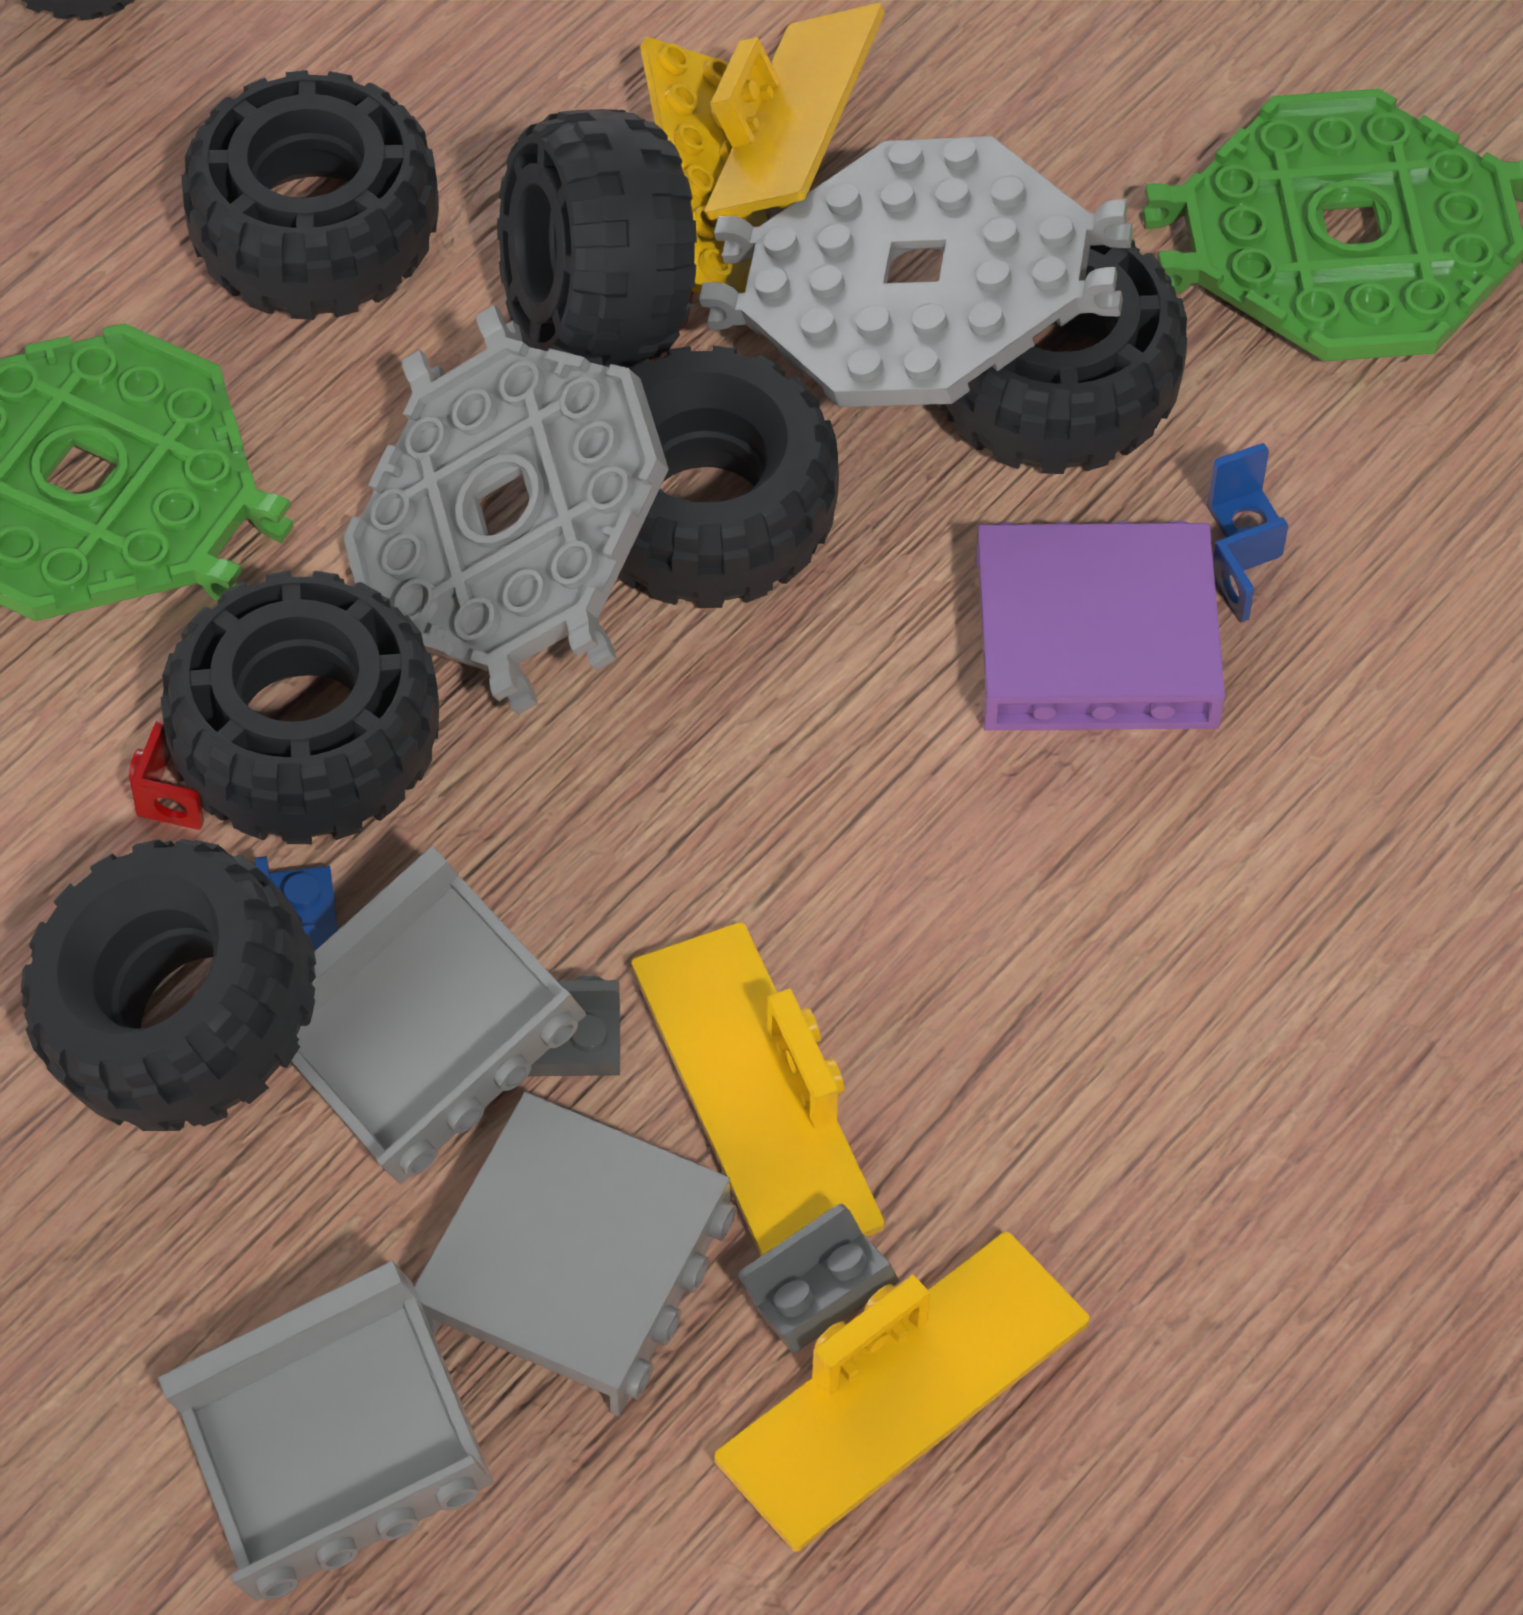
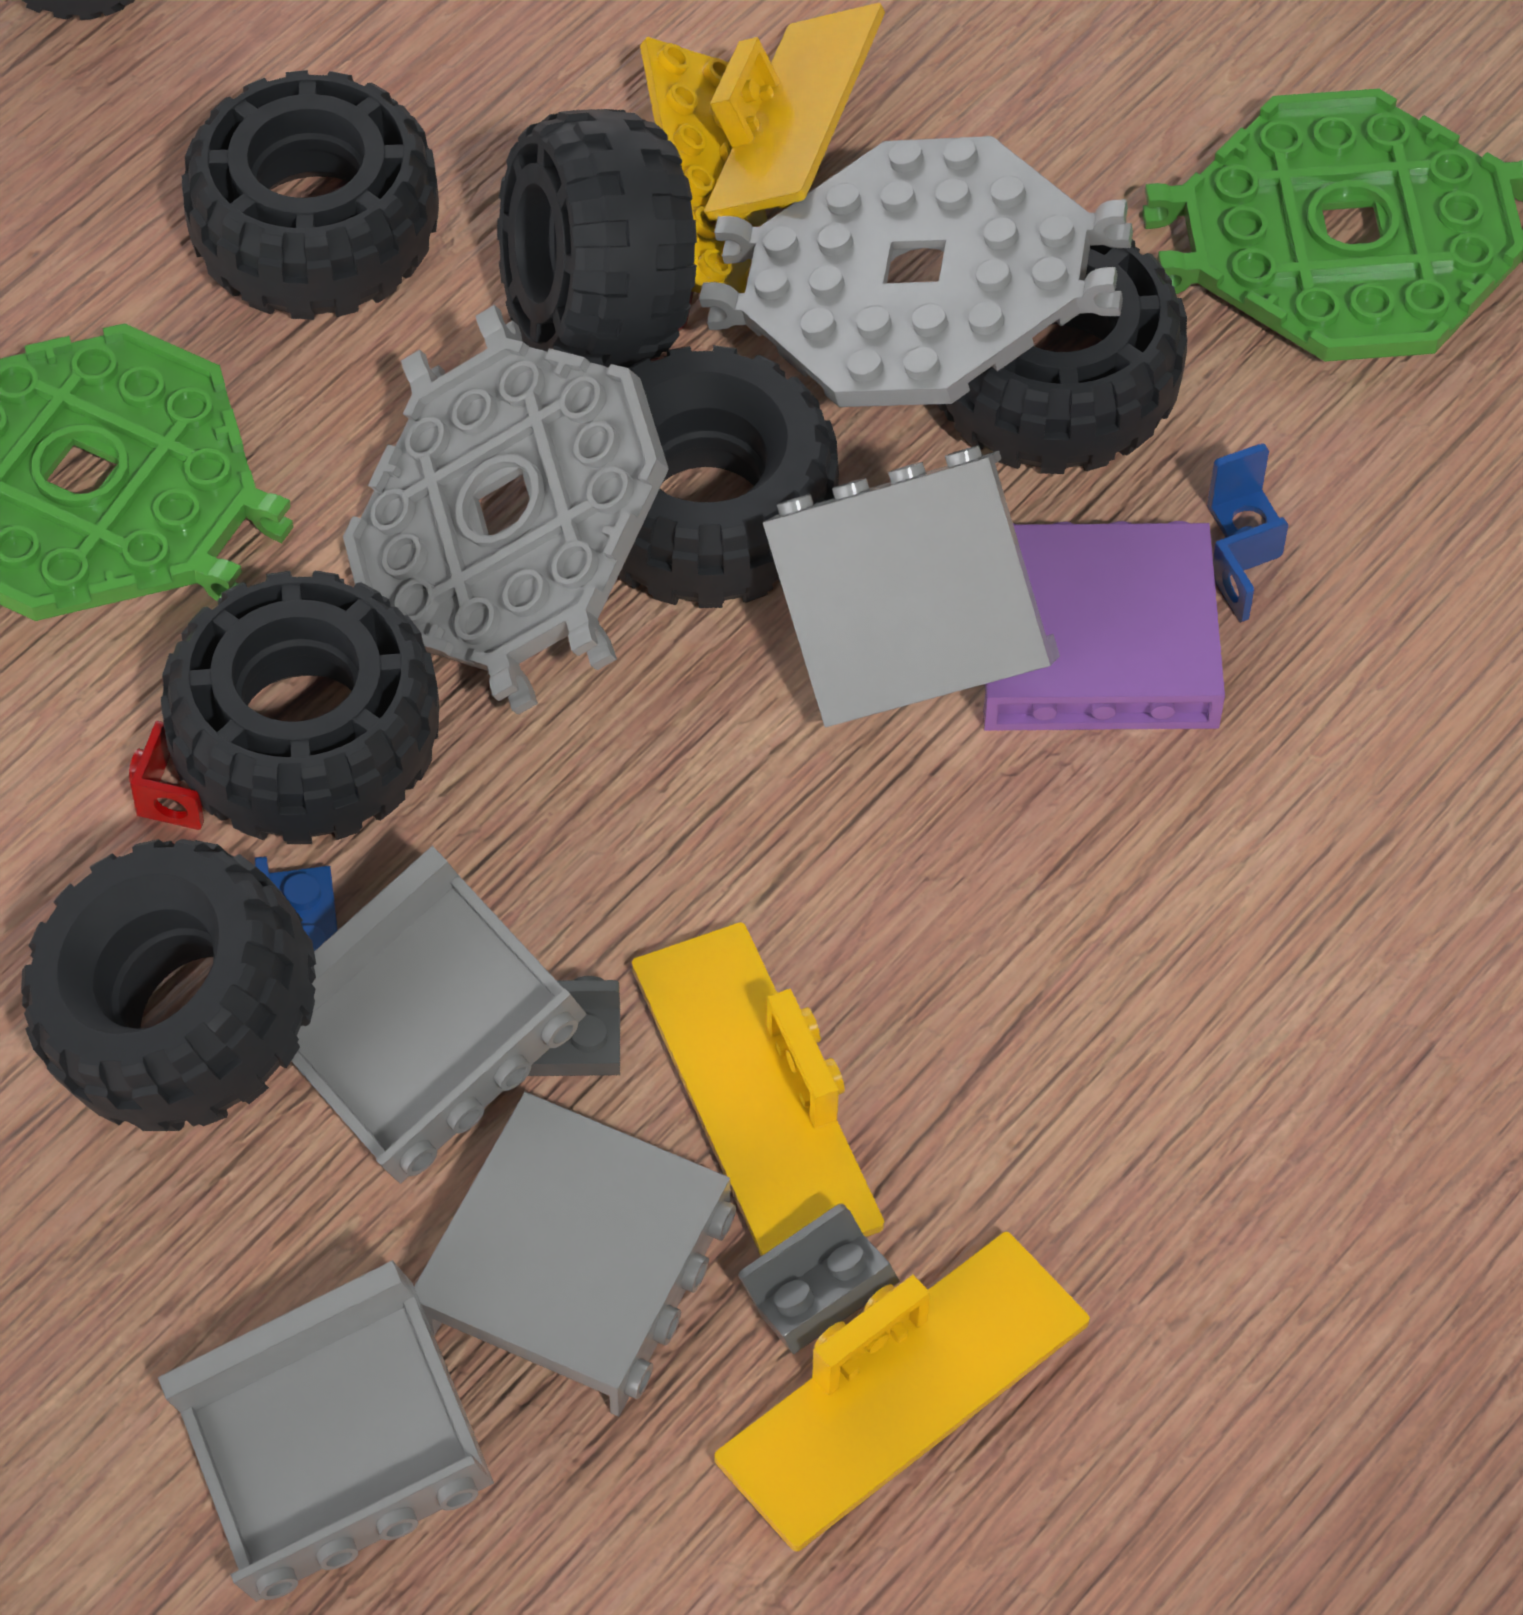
none -> light grey panel [763,445,1060,728]

